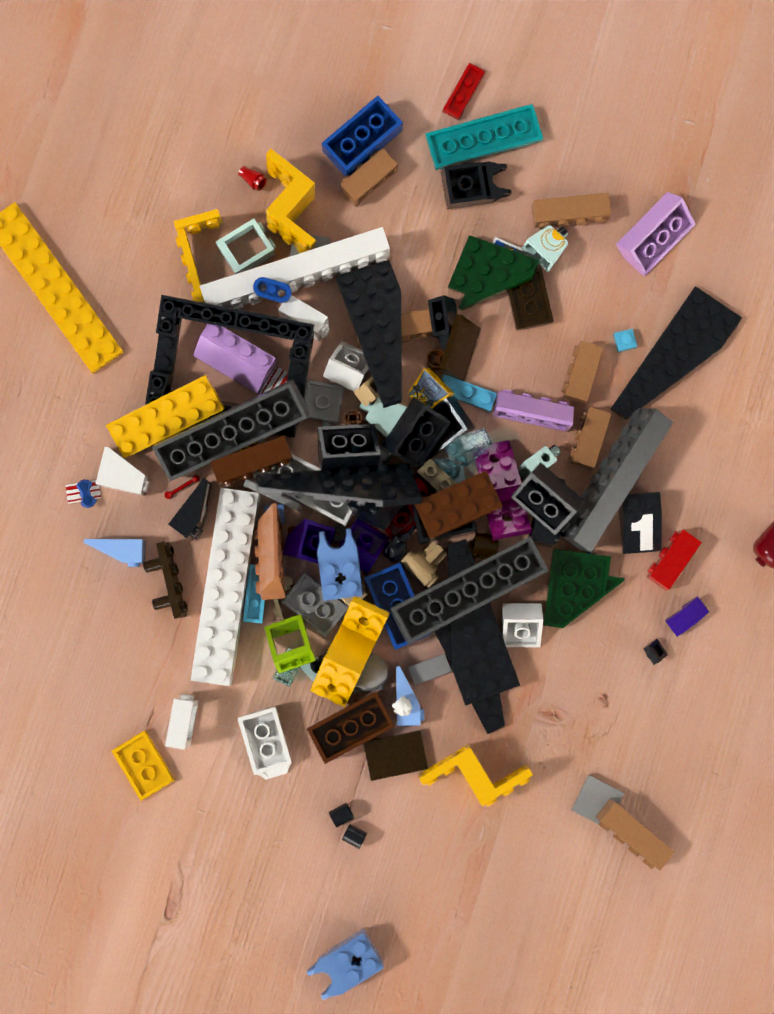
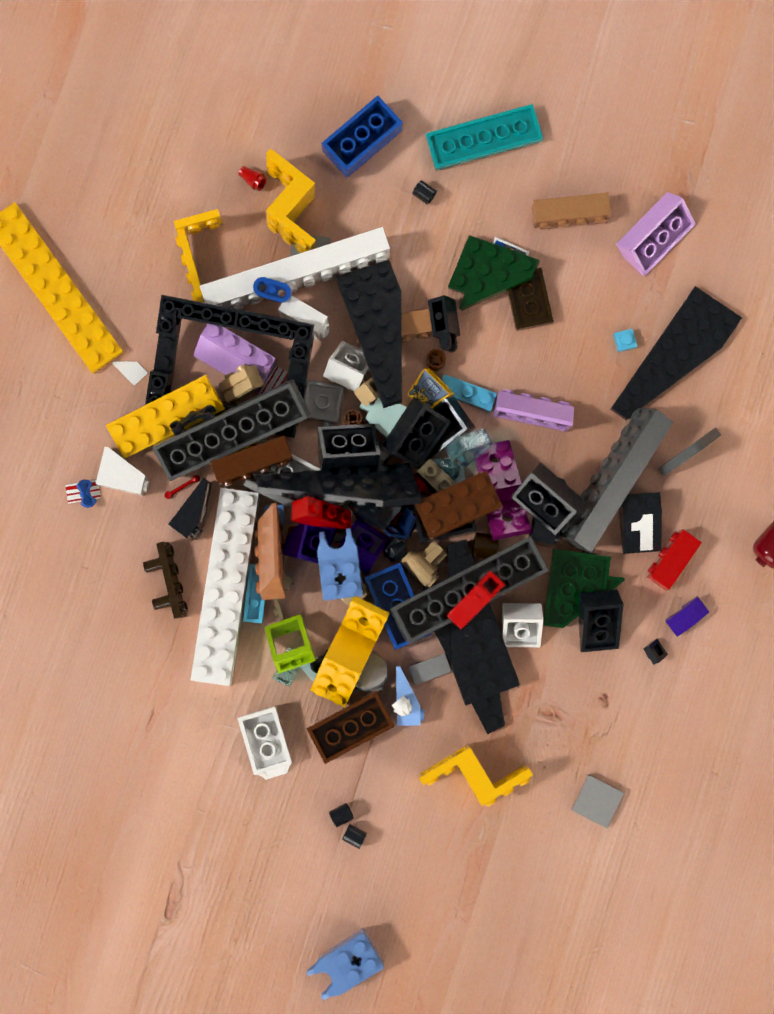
light blue slope [84,539,145,567] -> none
yellow tile [111,730,175,801] -> none
white window [165,694,199,750] -> none
light aqua window [216,218,276,274] -> none
light grey tile [281,572,349,638] -> none
medium nougat brick [341,148,398,206] -> none
dark brown tile [363,730,428,781] -> none
dark brown tile [440,314,481,382] -> none
black brick [441,161,512,210] -> none
red tile [442,63,485,120] -> none
light aqua torso [518,445,561,481] -> none
light aqua torso [522,226,568,272] -> none
medium nougat brick [561,341,603,405] -> none
medium nougat brick [569,407,612,470] -> none
medium nougat brick [596,799,675,871] -> none
none -> white sticker [112,361,147,386]
none -> black piece [169,405,217,435]
none -> tan brick [219,364,264,403]
none -> red slope [292,496,351,529]
none -> dark blue bracket [384,507,417,539]
none -> black beam [412,180,437,205]
none -> red slope [446,571,505,629]
none -> black slope [578,589,624,652]
none -> dark grey beam [658,427,721,476]

